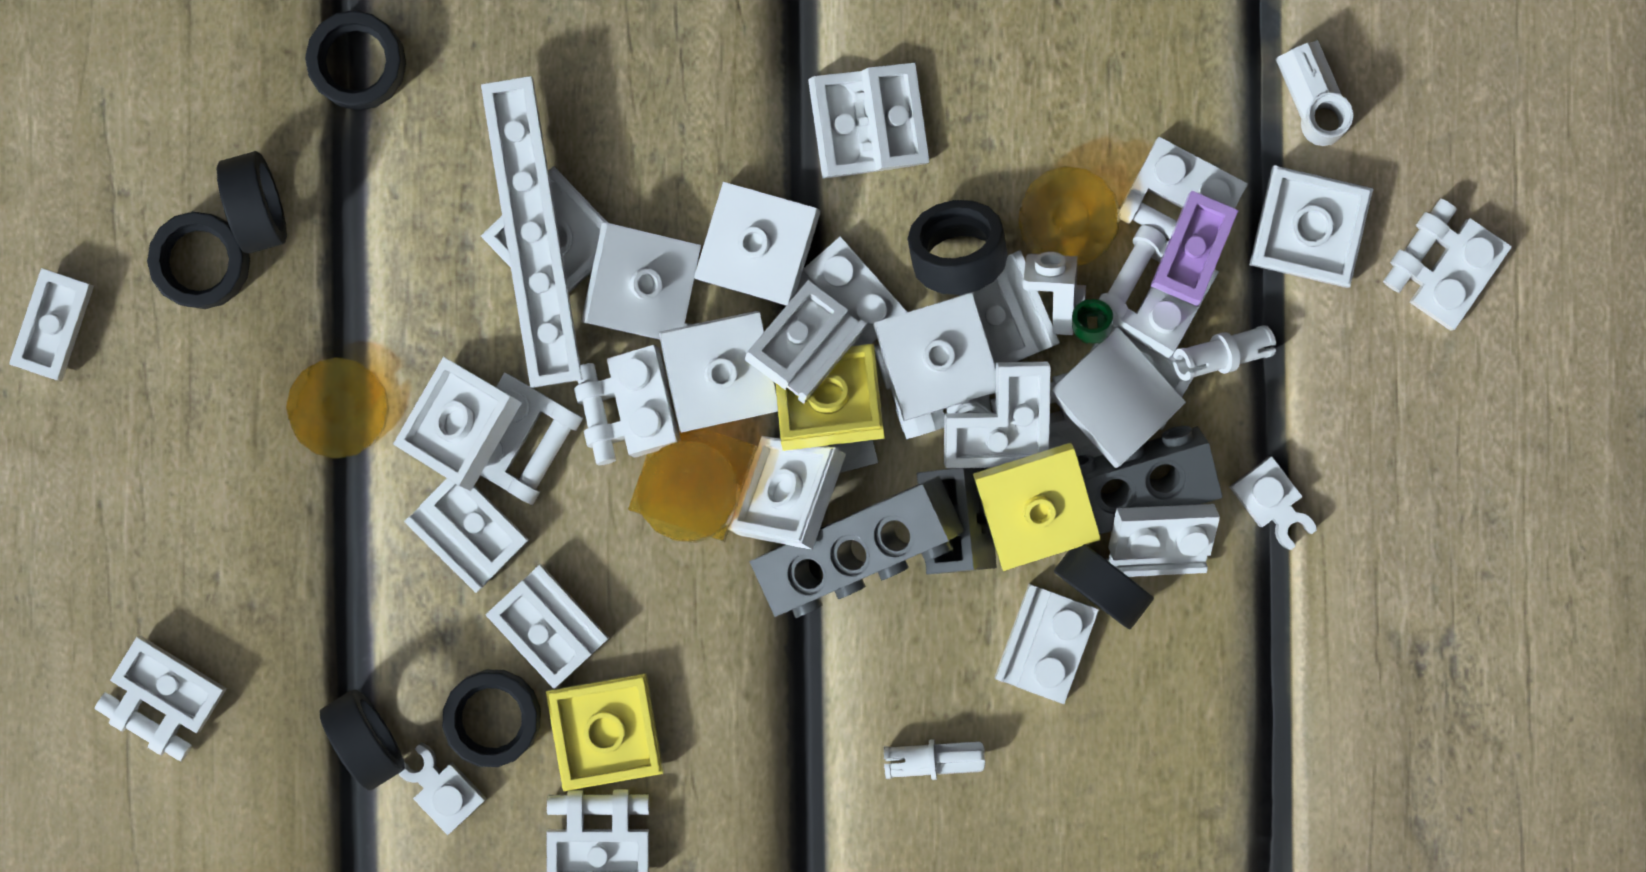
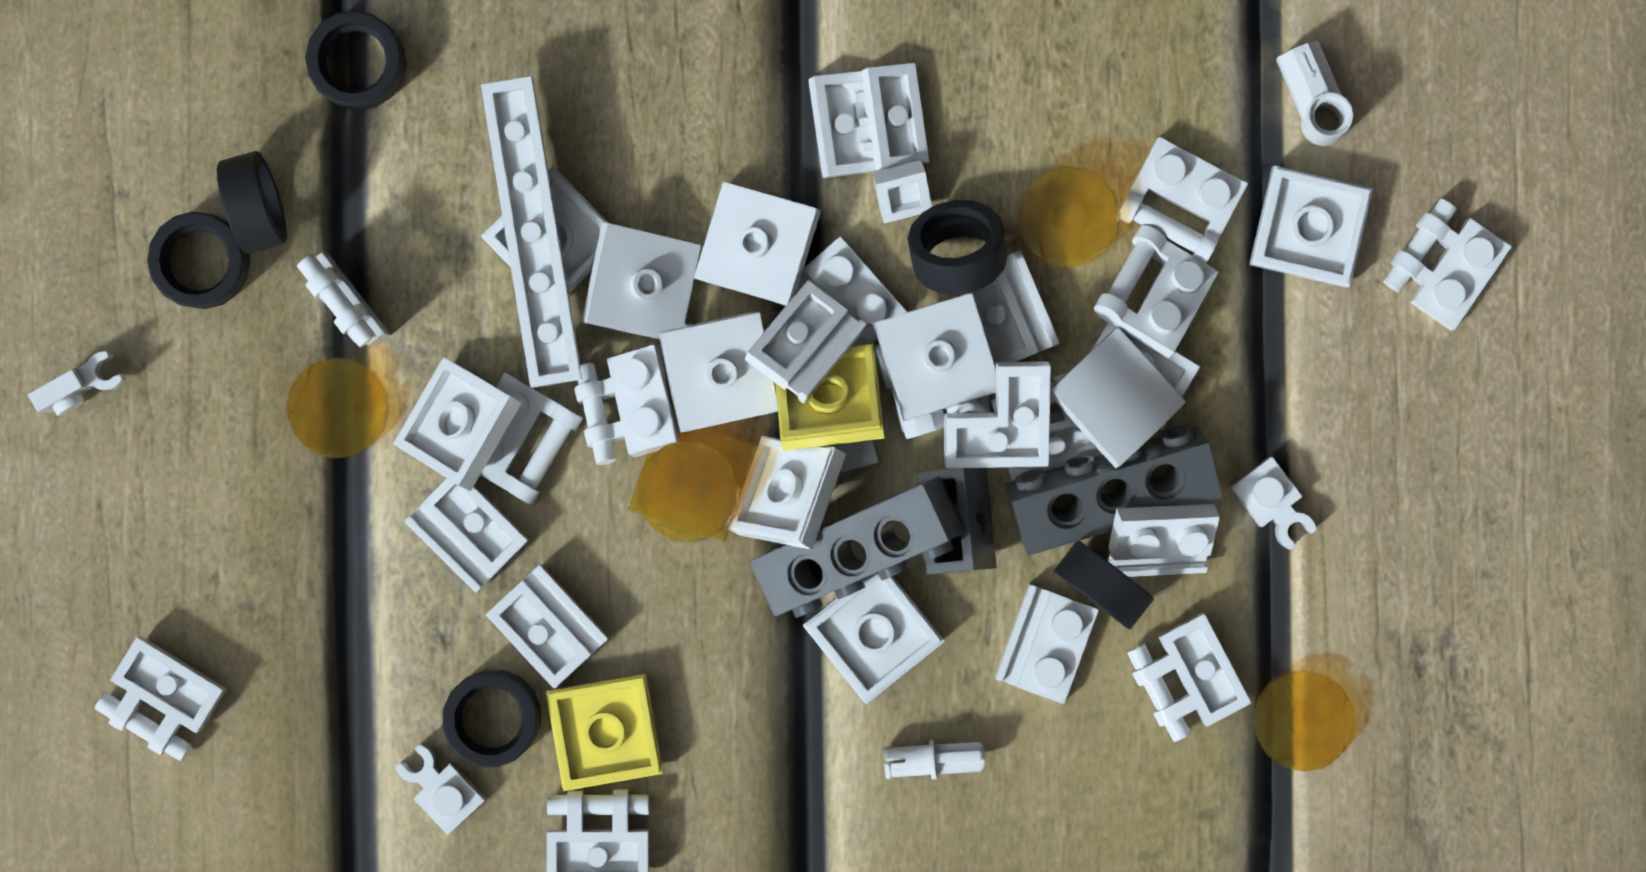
white plate [9,268,94,381] -> none
black tyre [319,689,405,791] -> none
light yellow plate [973,443,1101,571] -> none
white bracket [1023,252,1086,335] -> none
dark green hinge [1072,299,1113,344] -> none
lavender plate [1150,190,1239,306] -> none
white pin [1173,325,1276,381] -> none
none -> white plate [27,351,127,416]
none -> white plate [297,252,391,348]
none -> white plate [803,572,945,704]
none -> white plate [872,160,932,224]
none -> white plate [1127,613,1252,742]
none -> clear yellow tile [1253,670,1356,772]

